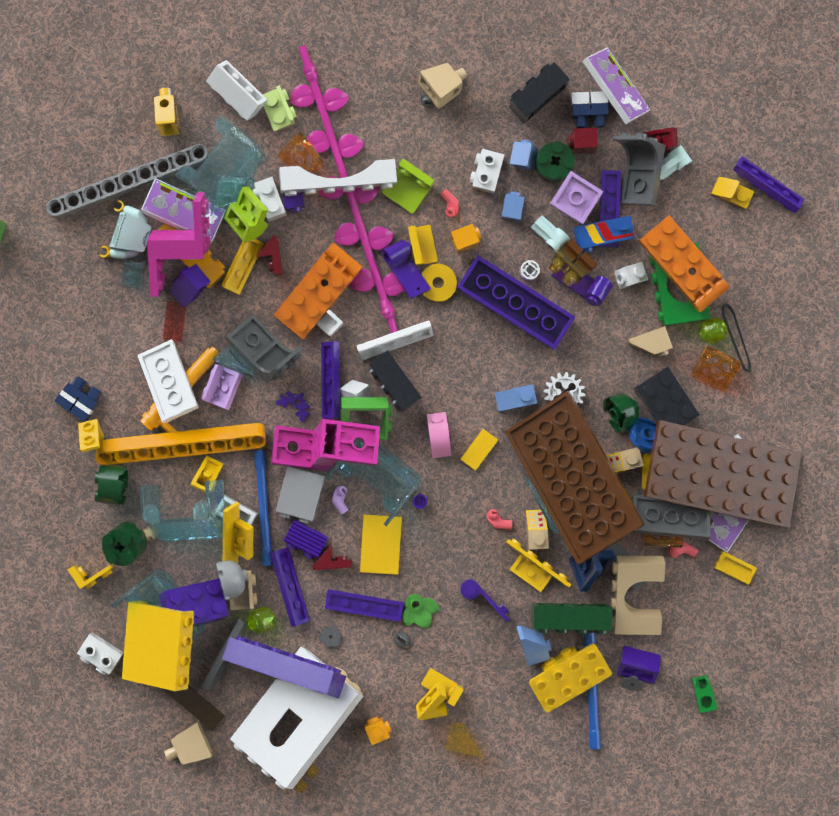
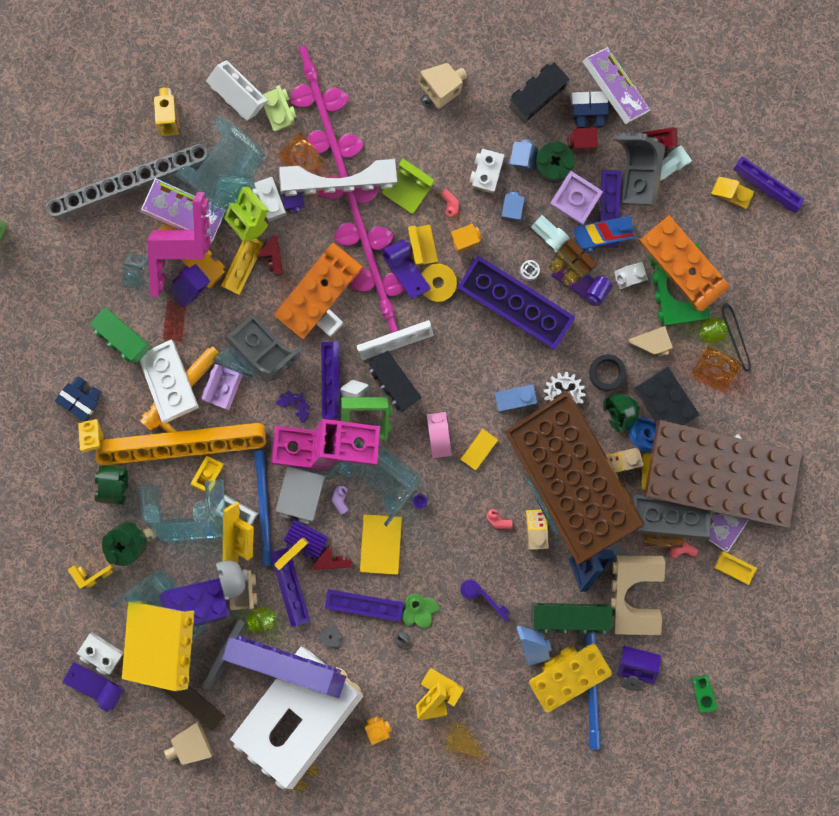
light aqua torso [100,200,151,259] -> none
yellow bracket [505,539,572,592] -> none
none -> dark purple door [62,662,125,712]
none -> green brick [90,307,151,364]
none -> yellow tile [275,538,309,570]
none -> black tyre [589,354,626,391]

